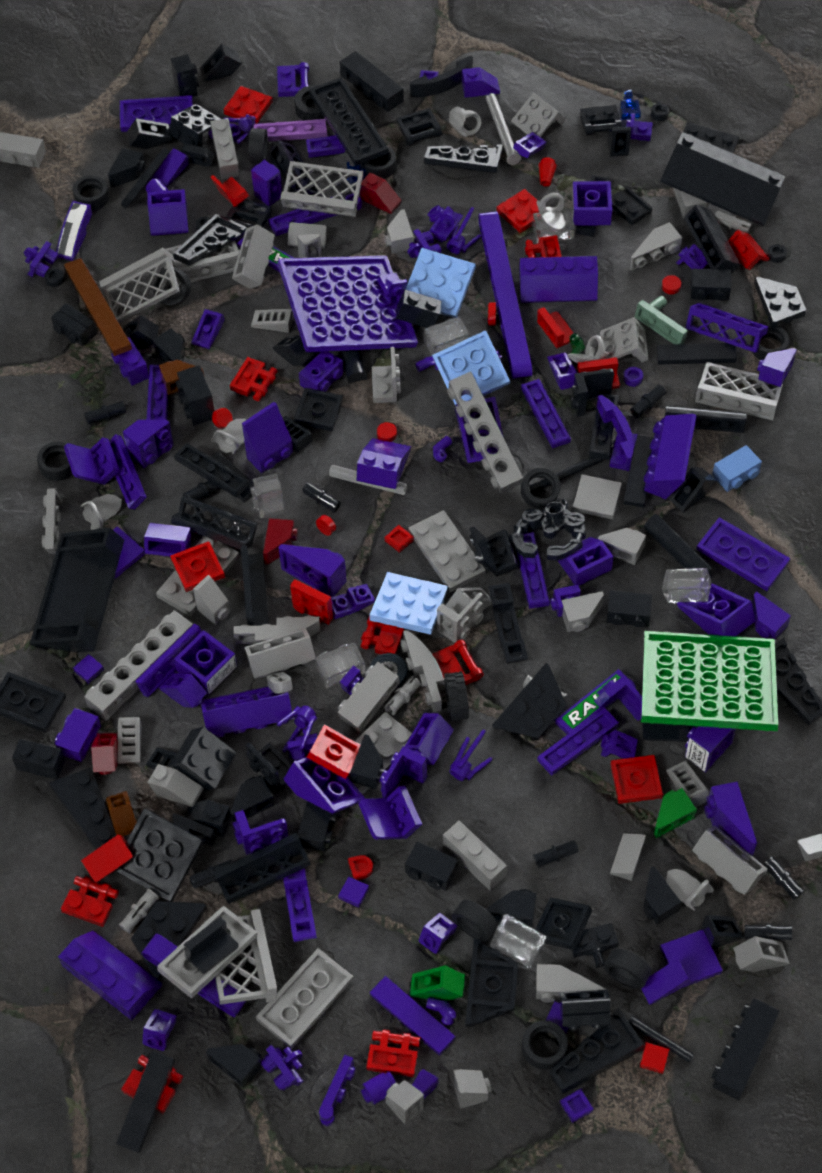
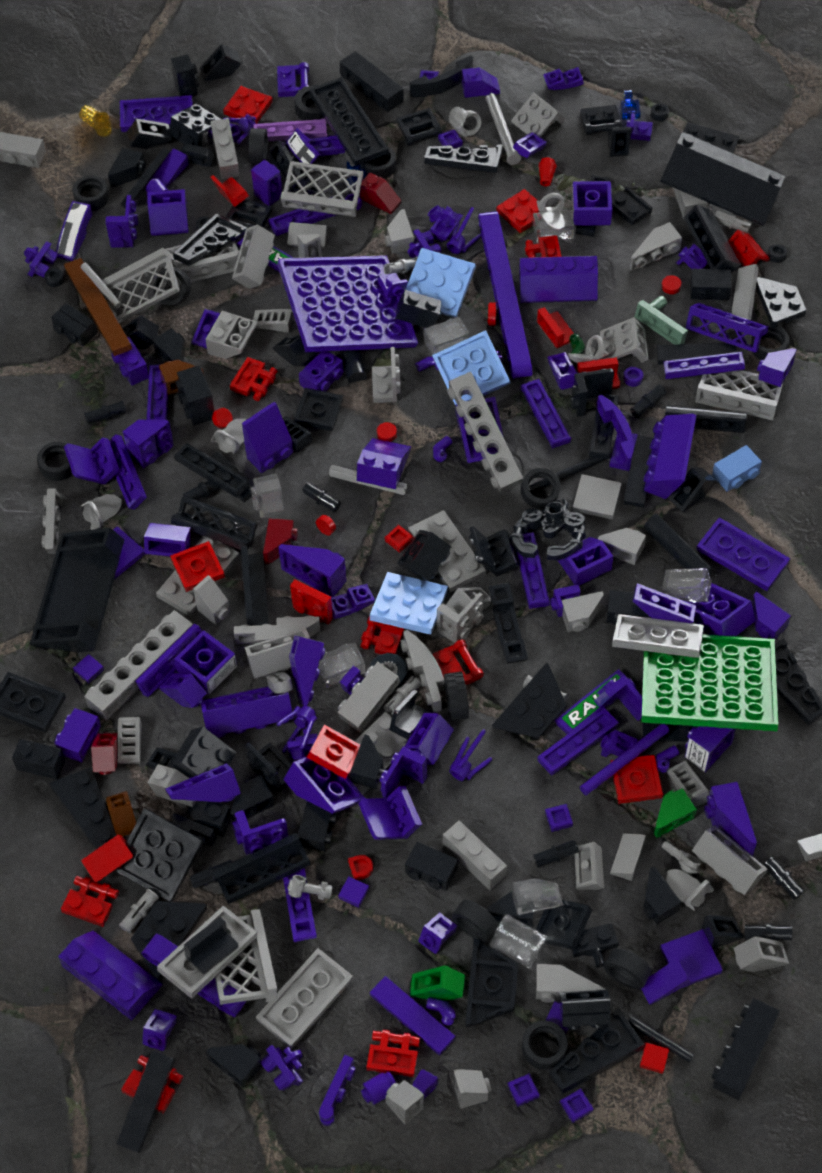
none -> clear yellow piece [79,105,112,137]
none -> light grey bar [80,262,122,308]
none -> dark purple bracket [105,195,138,248]
none -> dark purple slope [165,764,241,802]
none -> light grey slope [206,311,258,359]
none -> slope [286,128,321,164]
none -> light grey bar [287,875,332,900]
none -> dark purple slope [289,635,325,706]
none -> light grey pin [384,257,418,274]
none -> black panel [389,690,430,740]
none -> black slope [397,530,452,581]
none -> dark purple tile [438,129,462,149]
none -> dark purple tile [507,1073,540,1107]
none -> clear slope [512,878,563,915]
none -> dark purple slope [543,67,584,90]
none -> dark purple tile [545,804,573,832]
none -> light grey slope [574,842,604,890]
none -> dark purple piece [579,724,669,796]
none -> light grey tile [612,614,704,658]
none -> dark purple slope [633,583,696,623]
none -> dark purple arm [656,745,679,773]
none -> light grey plate [662,841,701,874]
none -> dark purple tile [664,352,745,379]
none -> light grey tile [730,264,759,331]

